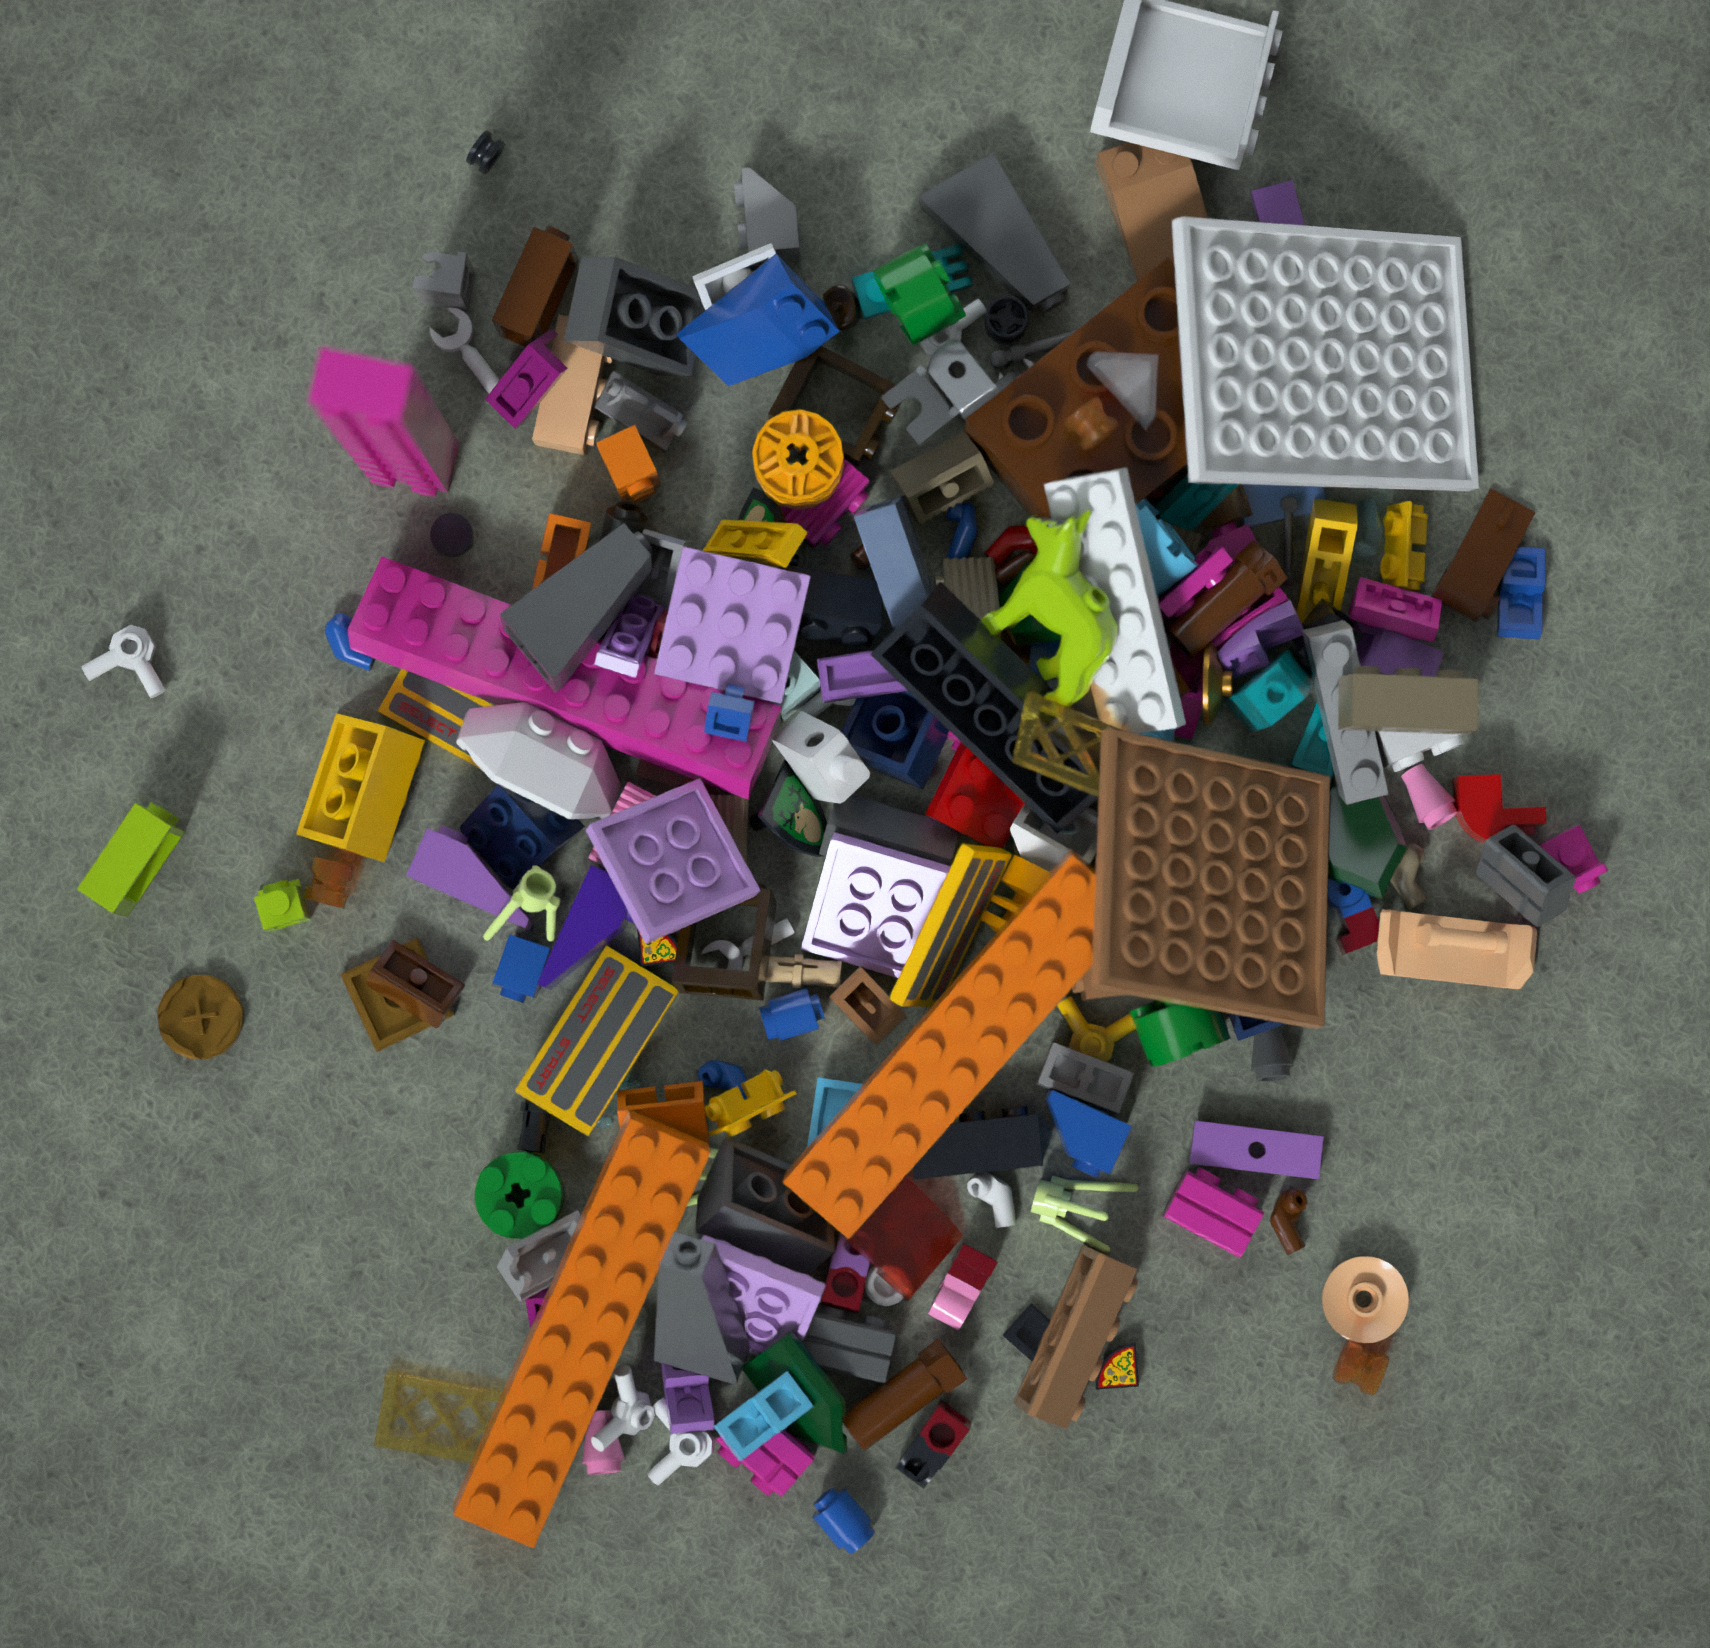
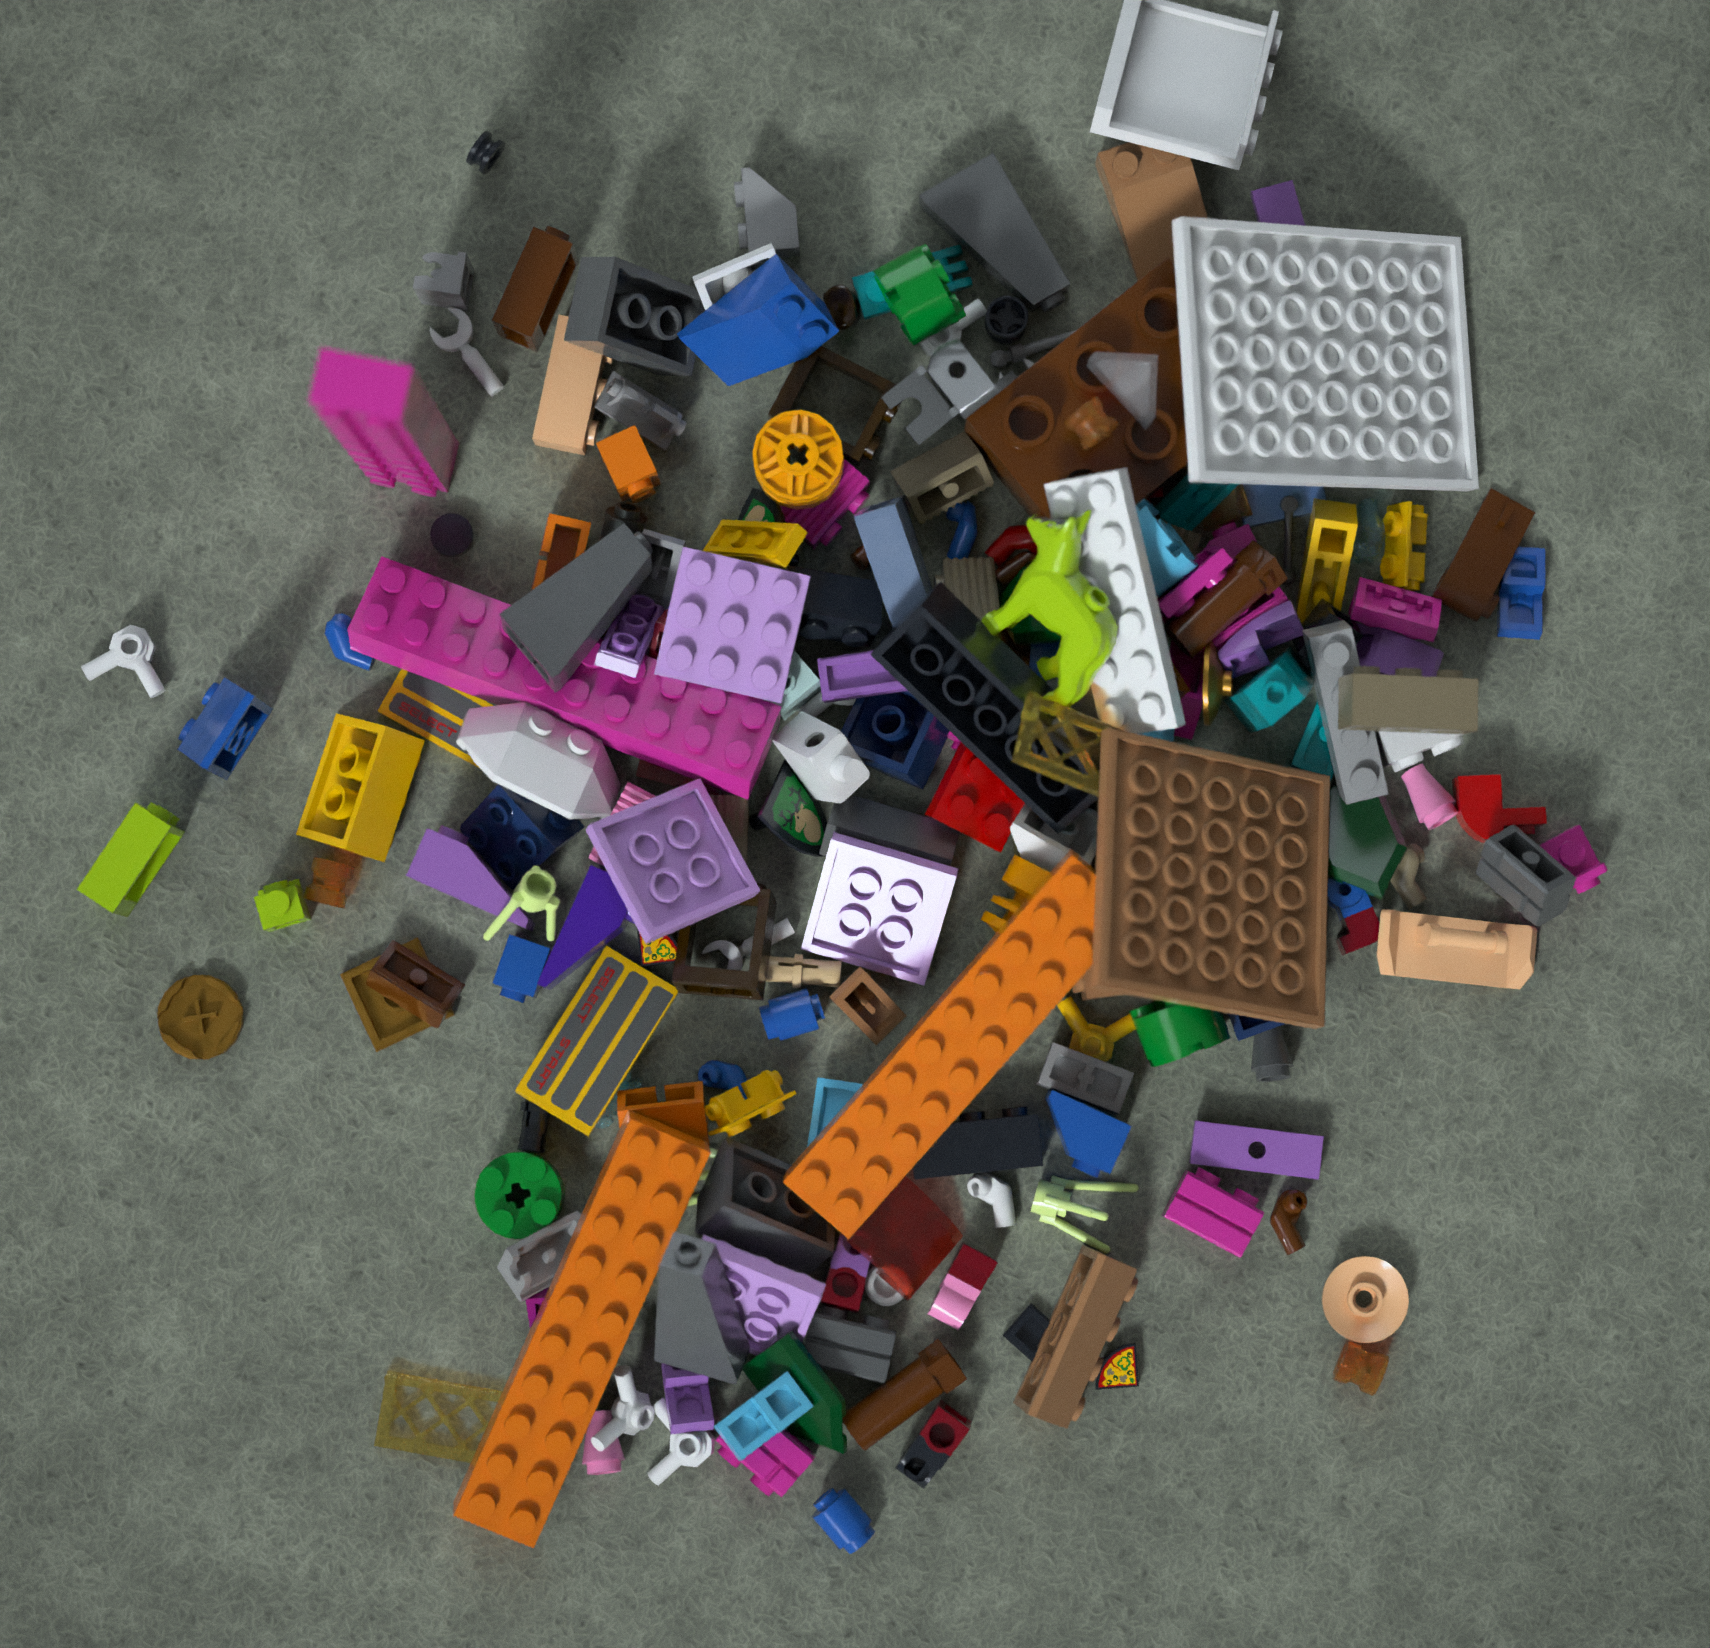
magenta panel [485,329,568,429] -> none
blue tile [704,684,754,742] -> none
tile [890,844,1013,1007] -> none
none -> blue slope [177,677,273,780]

